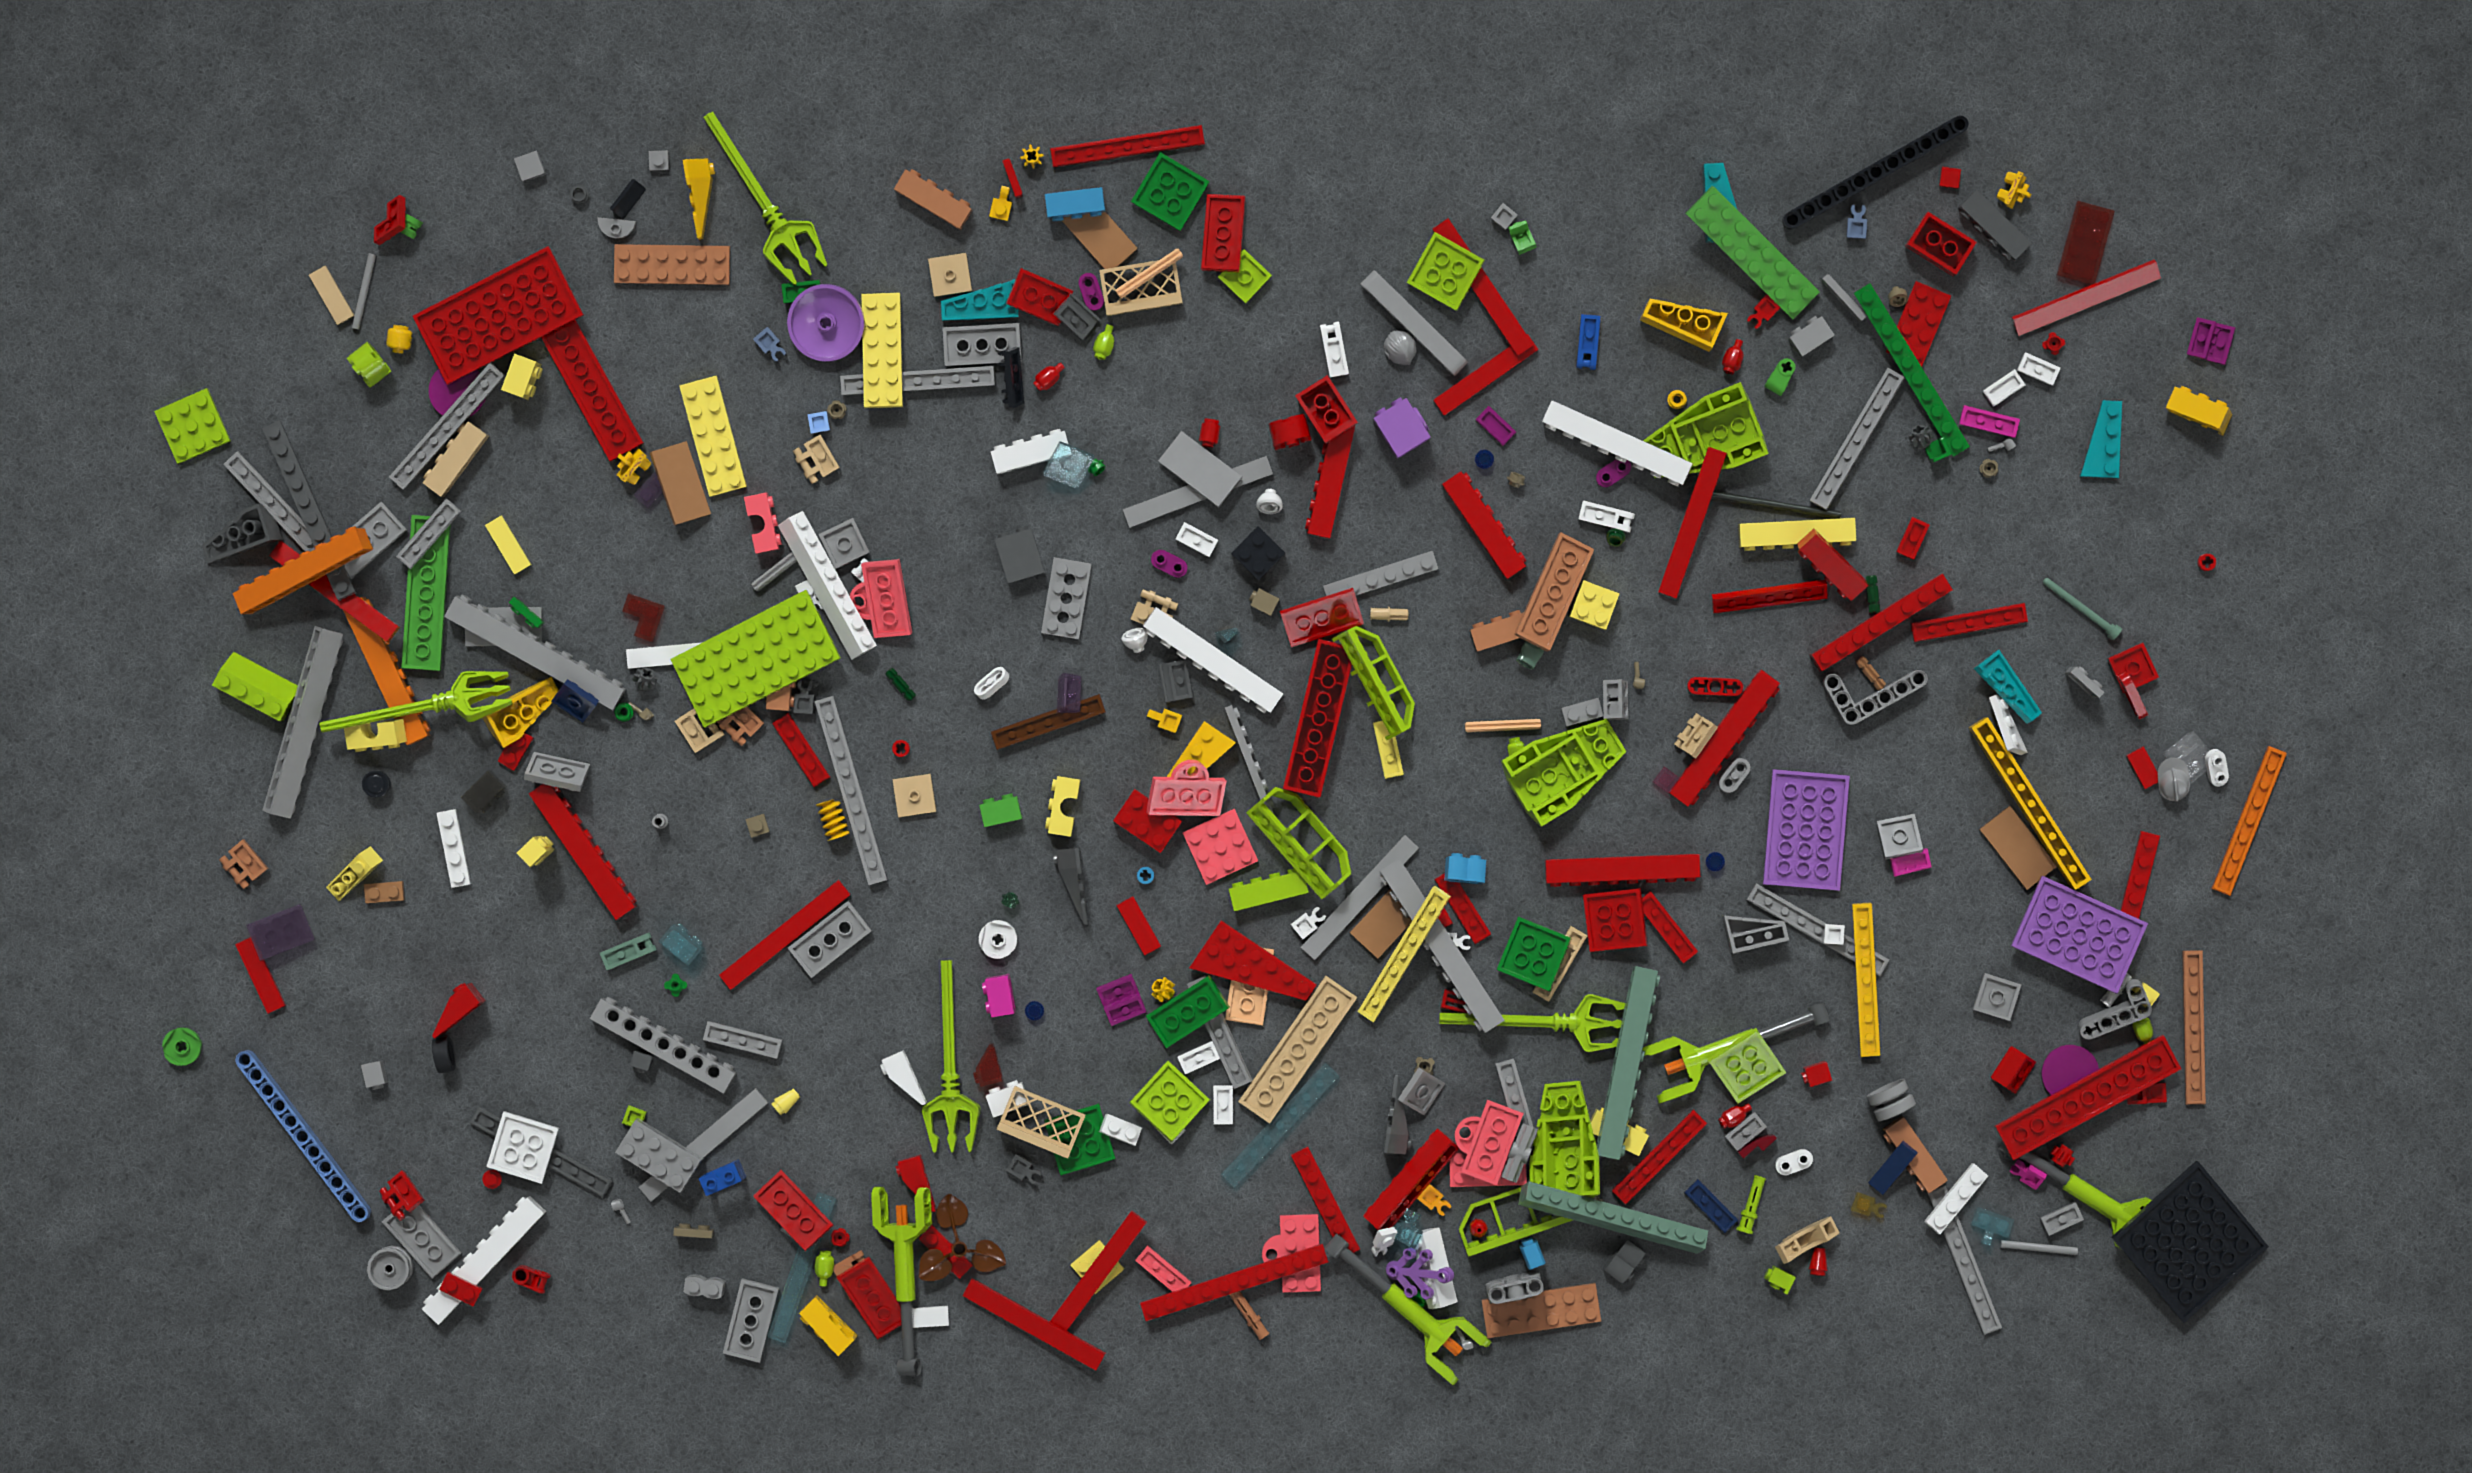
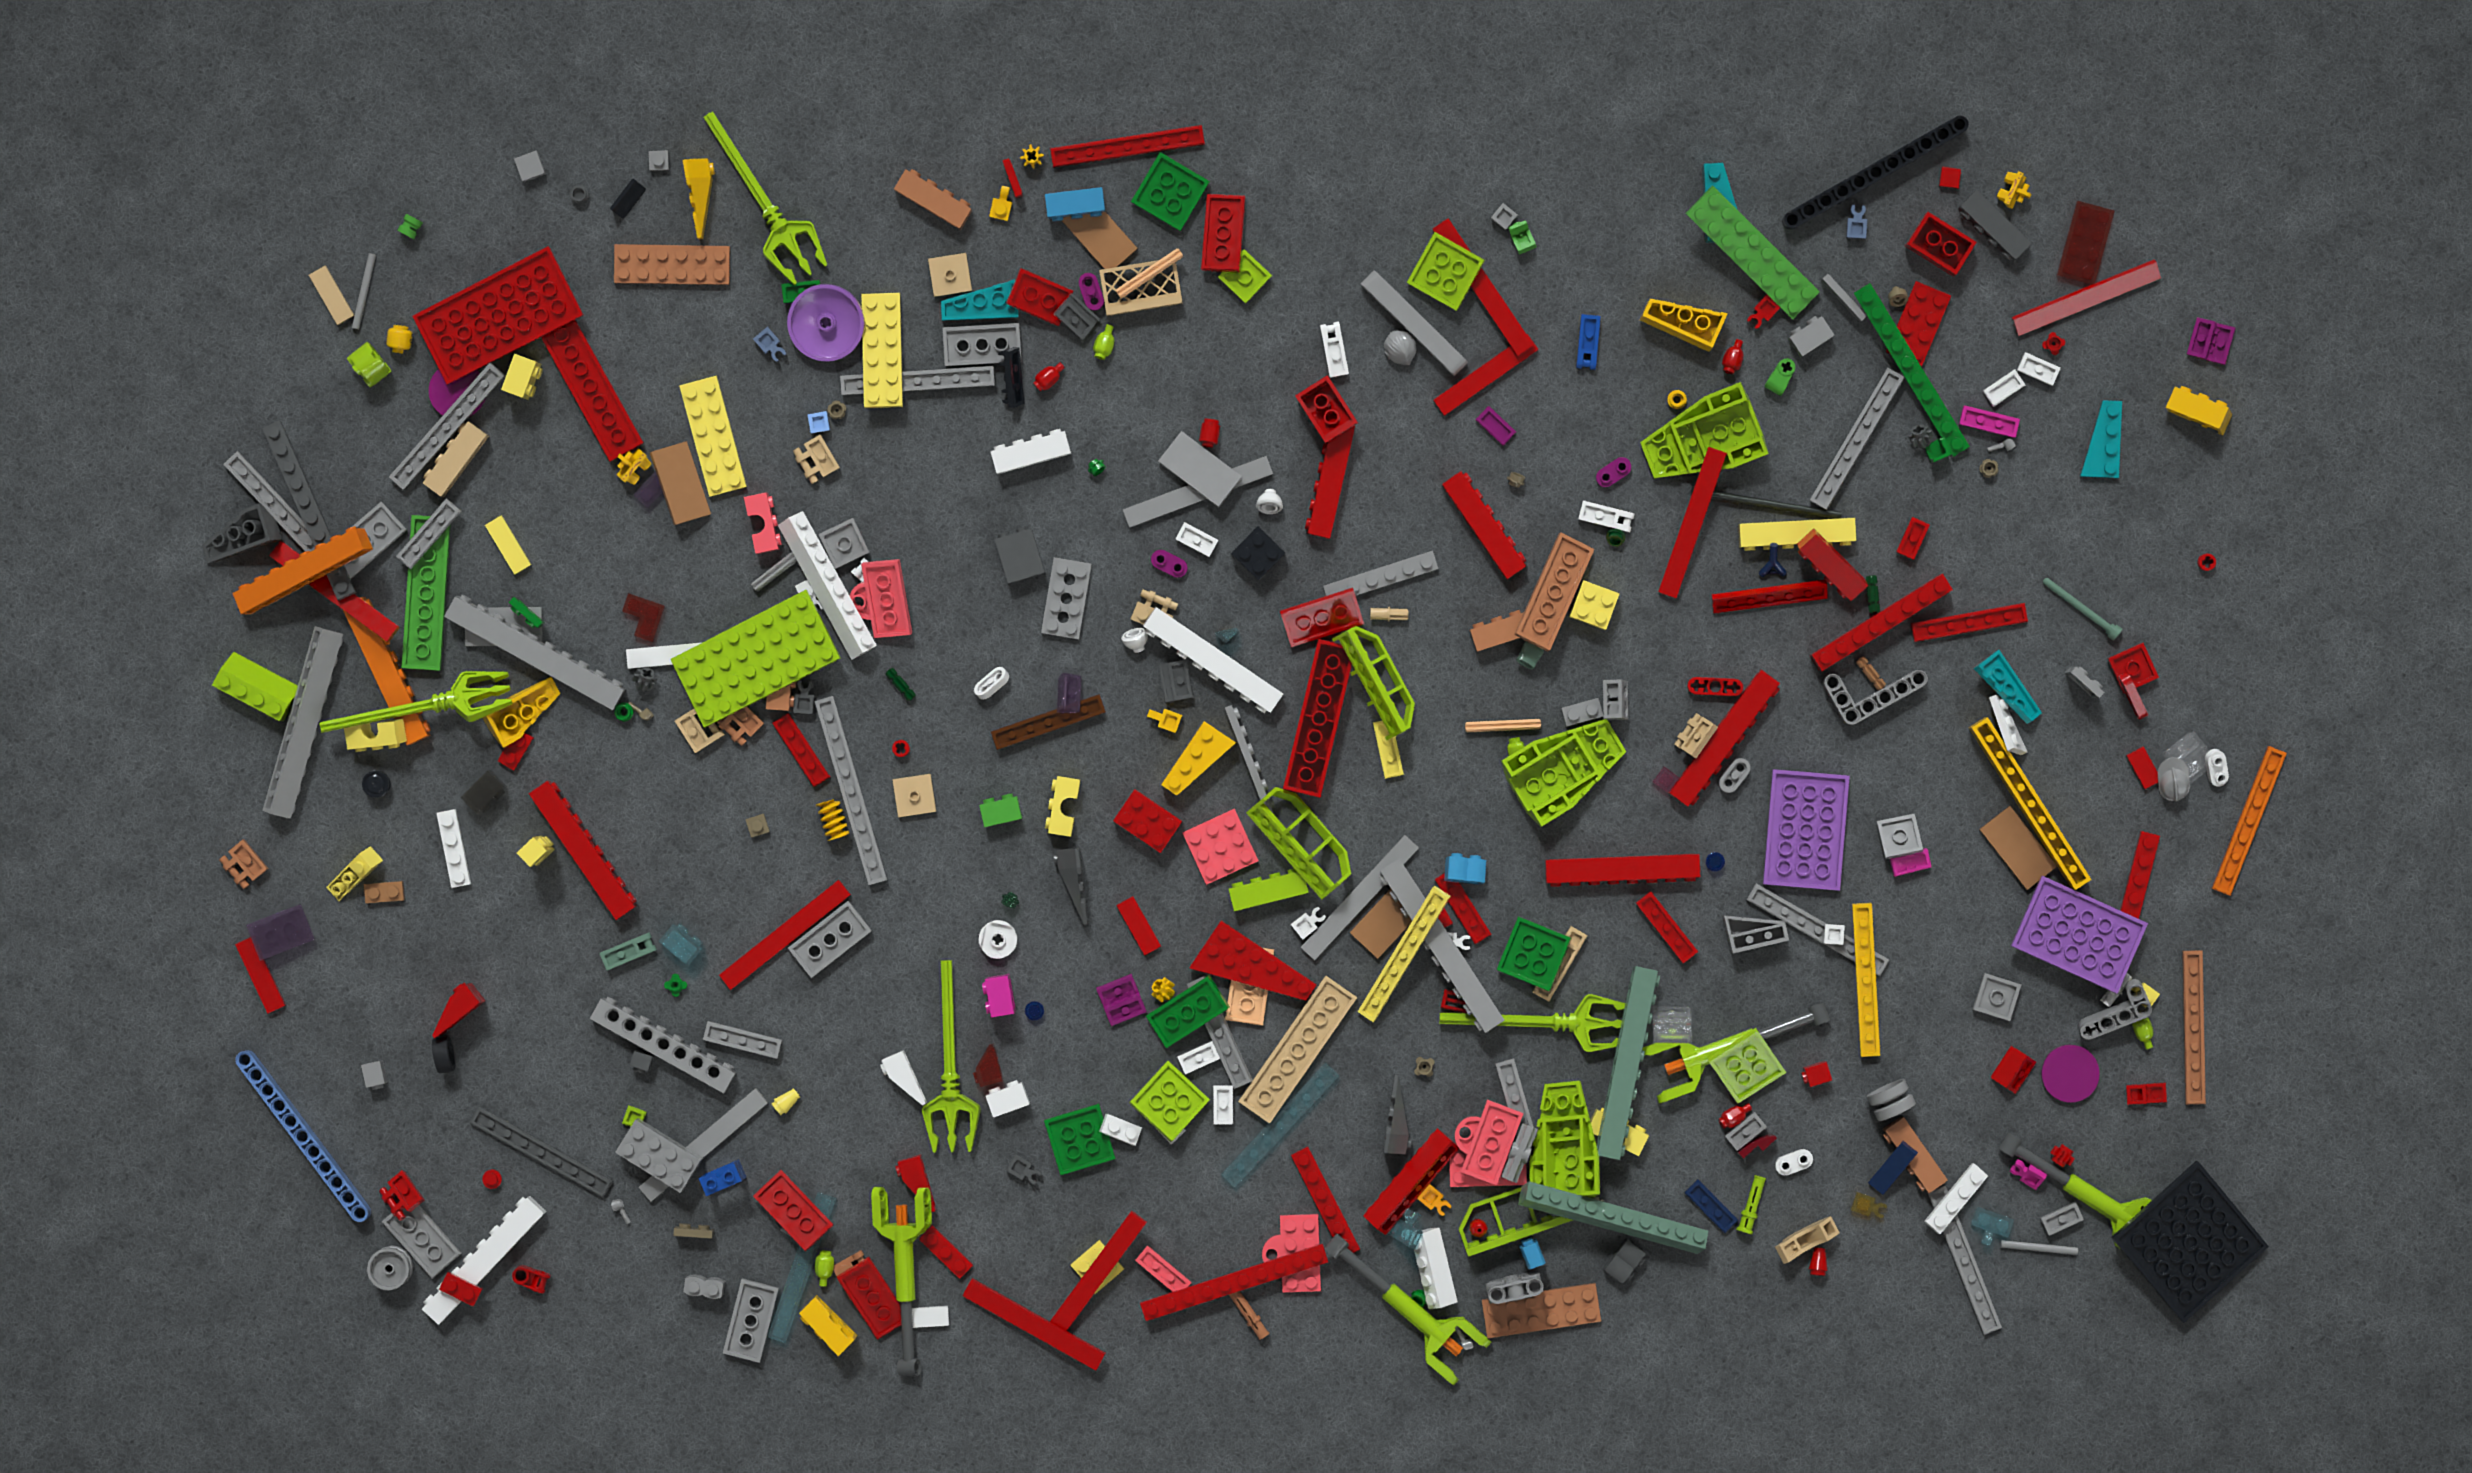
lime plate [154,388,231,464] -> none
bright green plate [162,1027,202,1066] -> none
red plate [374,195,406,245] -> none
white plate [487,1111,559,1184] -> none
light grey plate [524,752,590,792] -> none
dark blue plate [551,679,599,723] -> none
light grey plate [598,217,636,239] -> none
light grey pin [652,814,668,829] -> none
red plate [831,1228,850,1247] -> none
reddish brown plant [919,1194,1006,1281] -> none
tan fence [997,1086,1086,1158] -> none
clear light blue tile [1043,441,1095,489] -> none
dark azure bush [1137,867,1154,884] -> none
coral plate [1146,760,1227,816] -> none
dark tan brick [1249,588,1279,616] -> none
red brick [1268,414,1312,450] -> none
white plate [1371,1227,1398,1257] -> none
medium lavender brick [1373,397,1431,459] -> none
medium lavender plant [1386,1247,1454,1300] -> none
light grey plate [1398,1067,1445,1115] -> none
clear blue plate [1475,450,1494,469] -> none
white brick [1542,401,1693,486] -> none
red plate [1583,888,1647,952] -> none
red plate [1612,1110,1707,1204] -> none
dark tan hand [1633,662,1645,689] -> none
lime brick [1764,1265,1796,1294] -> none
red plate [1994,1035,2181,1160] -> none
none -> clear slope [1652,1006,1692,1043]
none -> dark blue piece [1759,543,1787,577]

